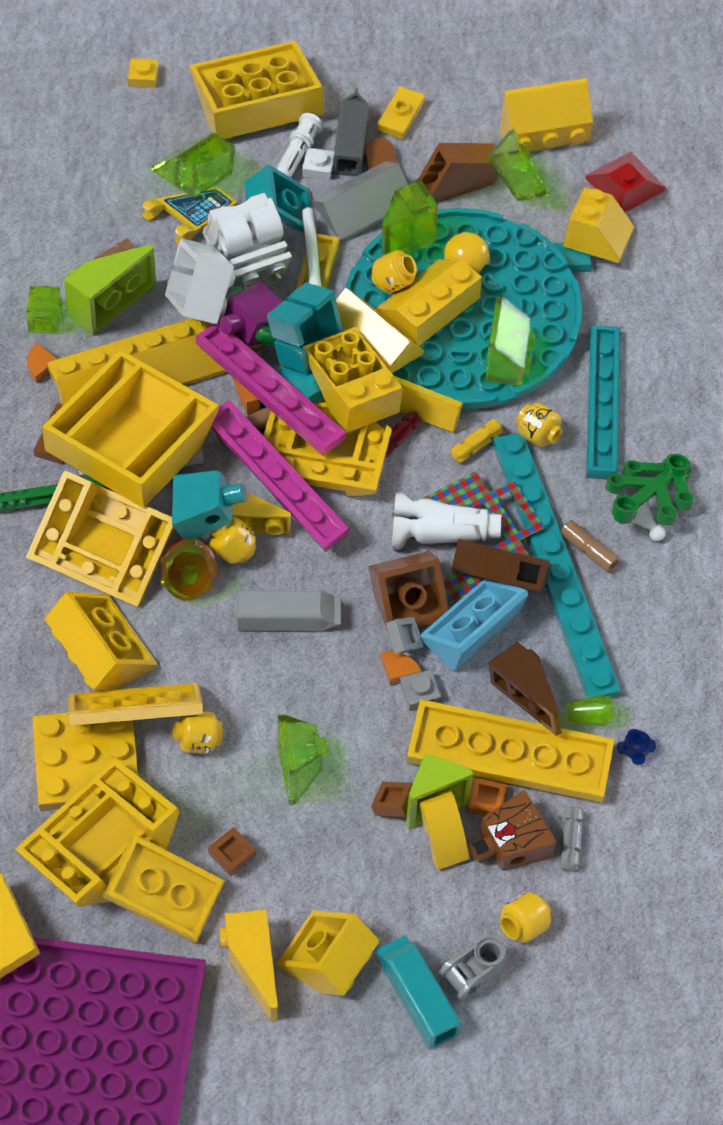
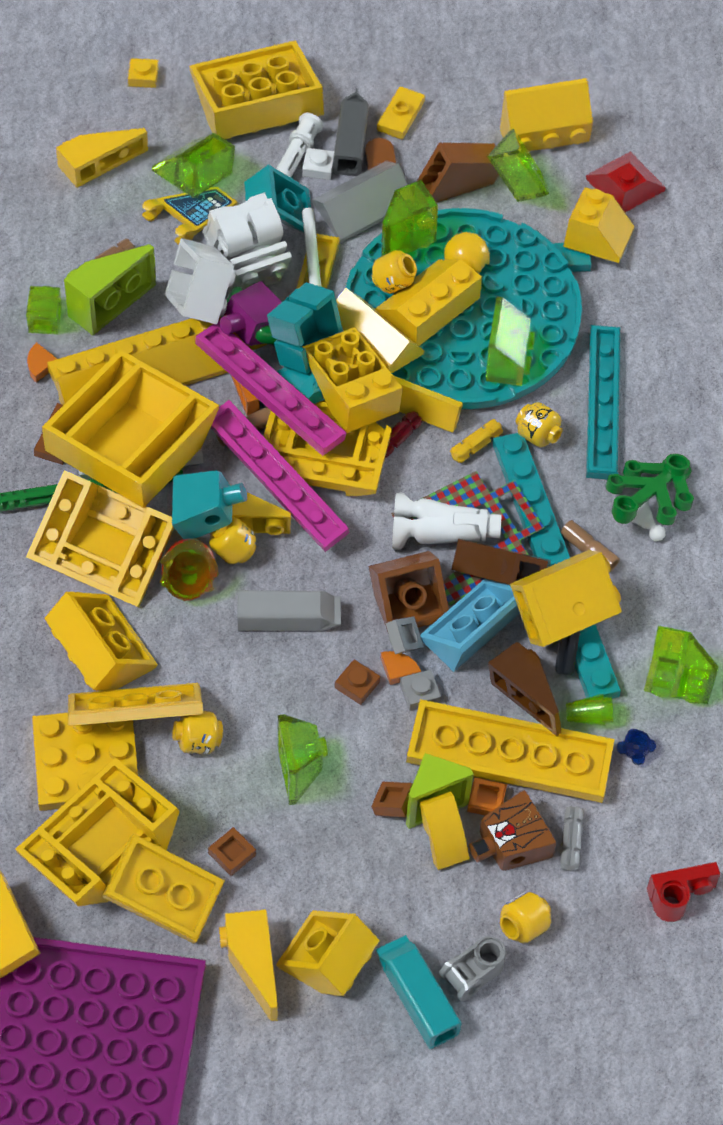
none -> yellow slope [56,128,148,188]
none -> dark orange plate [335,659,380,705]
none -> yellow piece [510,550,622,675]
none -> clear neon green slope [644,626,719,704]
none -> red plate [647,862,720,922]

